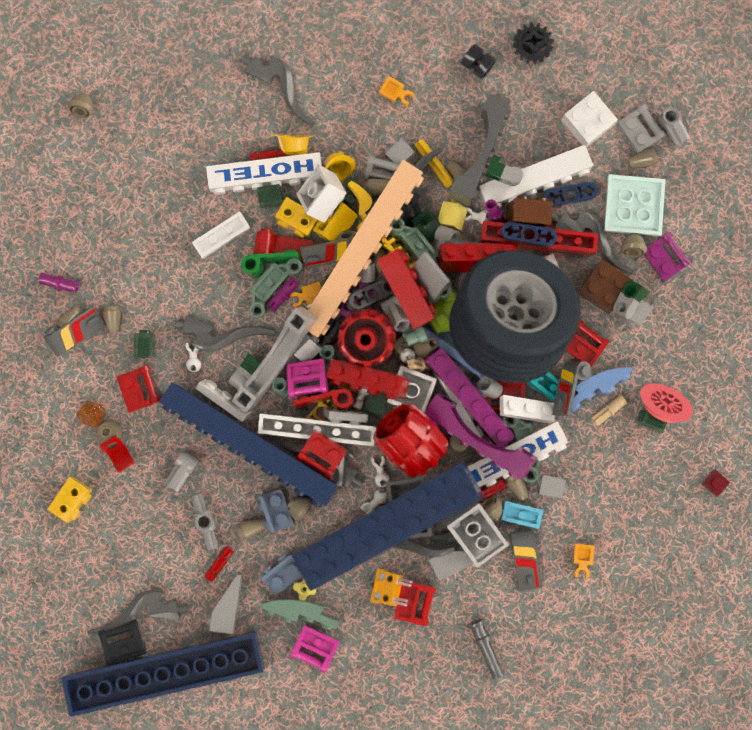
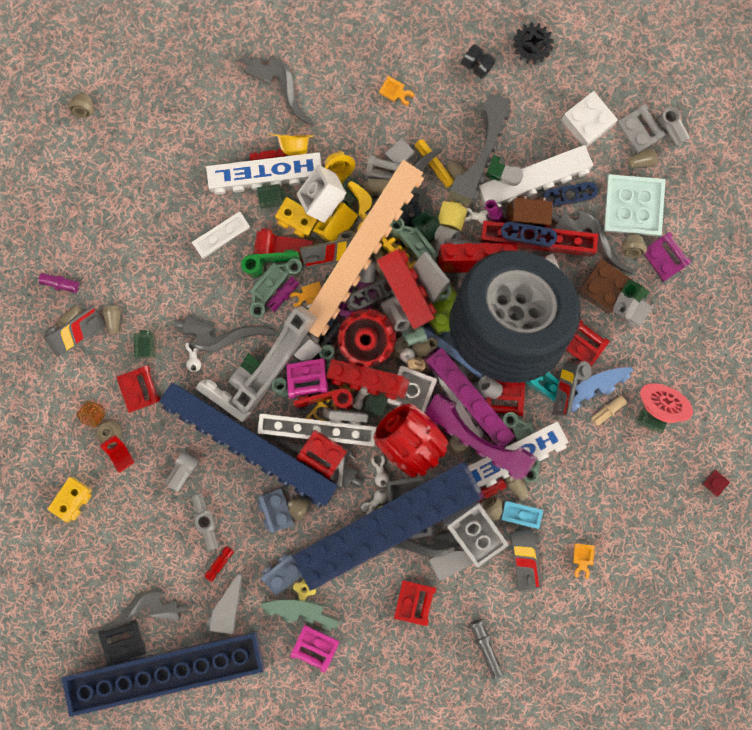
dark tan cone [236,519,266,540] -> none
light orange piece [367,568,412,606] -> none
white plate [500,395,555,424] -> none
light grey brick [537,475,568,499] -> none

